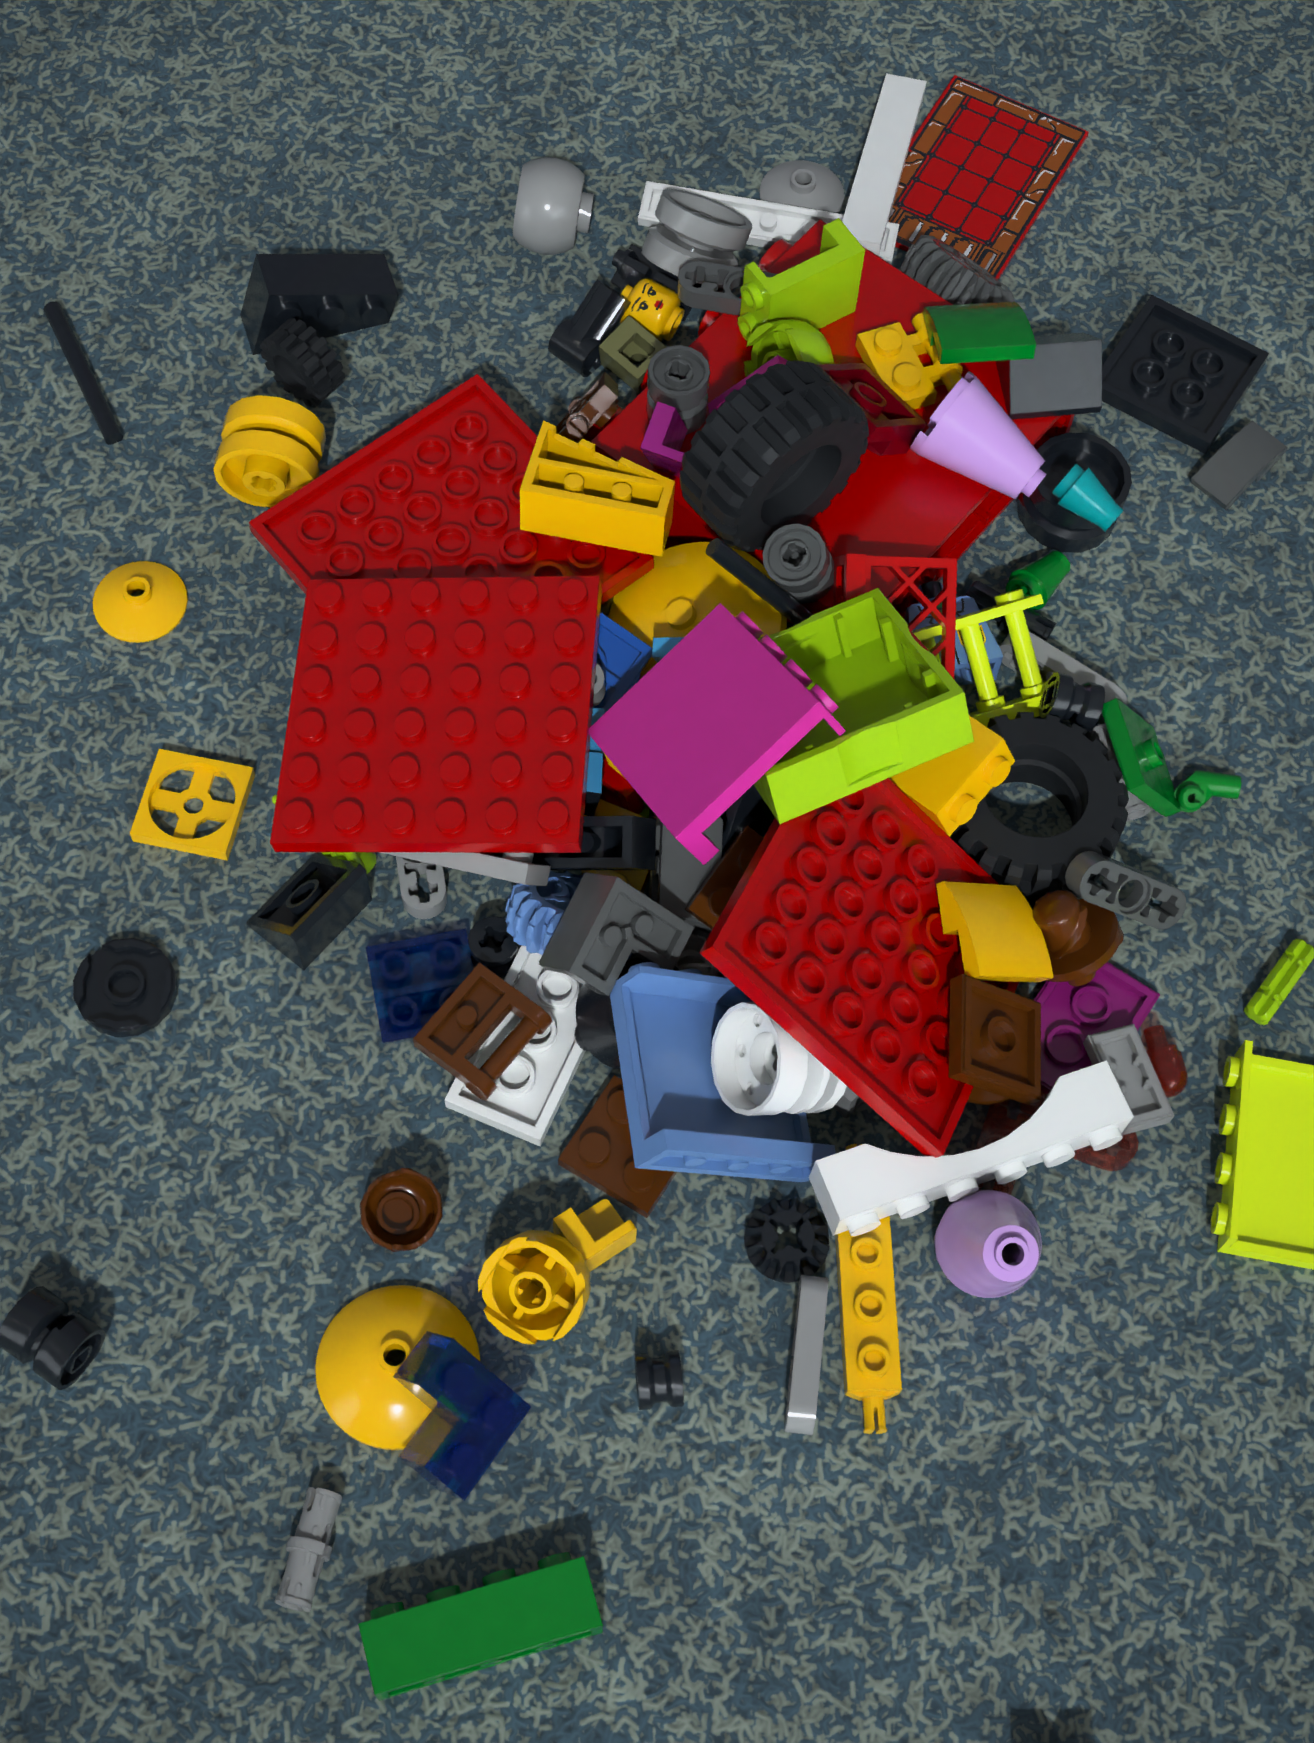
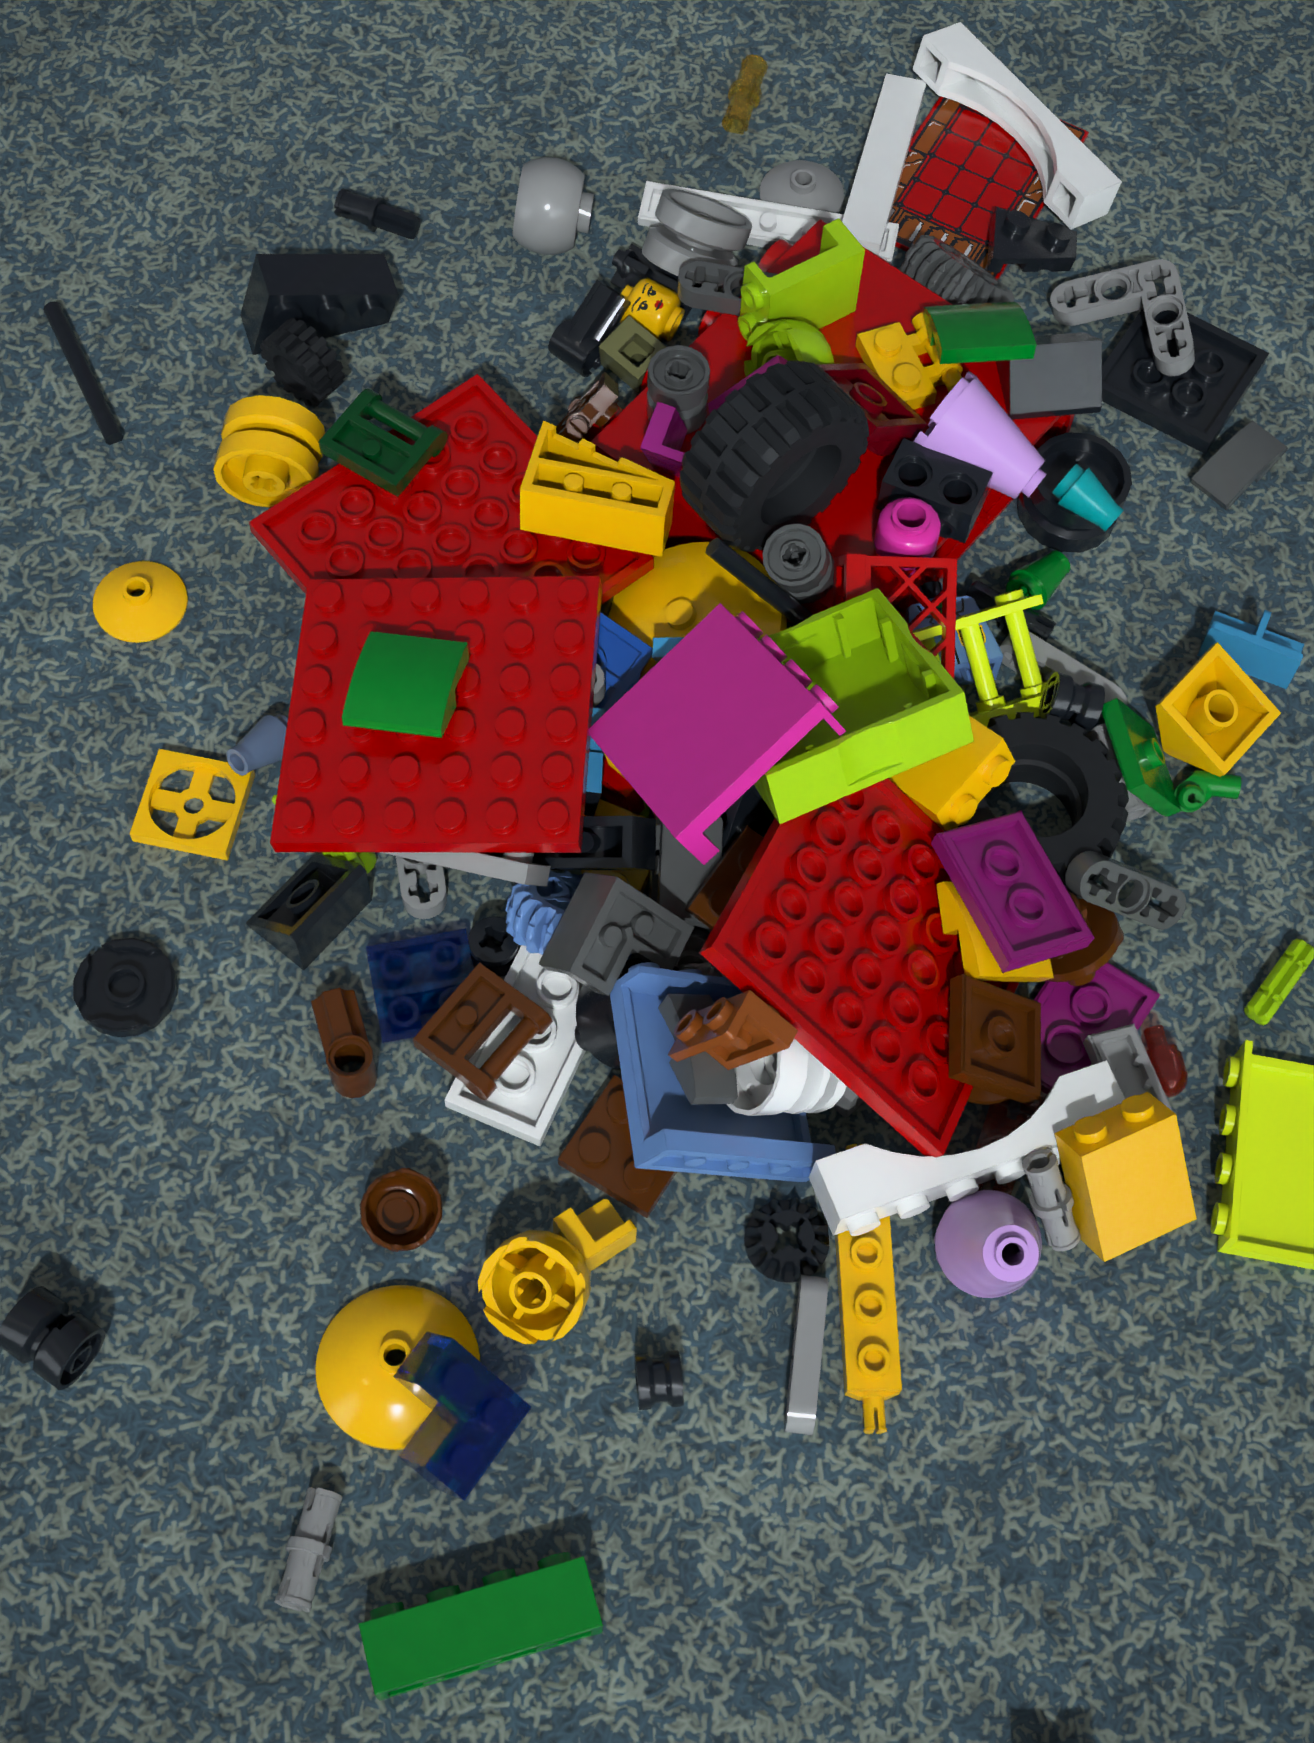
none -> sand blue cone [226,714,288,776]
none -> reddish brown piece [311,987,377,1098]
none -> dark green plate [318,388,448,497]
none -> black axle [334,188,421,239]
none -> green slope [342,631,469,738]
none -> dark grey slope [658,994,738,1105]
none -> dark orange bracket [668,990,798,1070]
none -> clear yellow pin [722,55,768,135]
none -> dark pink head [874,497,941,571]
none -> black brick [876,438,993,543]
none -> white arch [912,22,1122,230]
none -> magenta tile [931,811,1094,973]
none -> black wing [987,207,1077,273]
none -> light grey pin [1022,1149,1081,1251]
none -> light grey beam [1050,259,1195,376]
none -> yellow brick [1054,1091,1197,1262]
none -> yellow slope [1155,642,1281,777]
none -> dark azure panel [1197,610,1305,689]

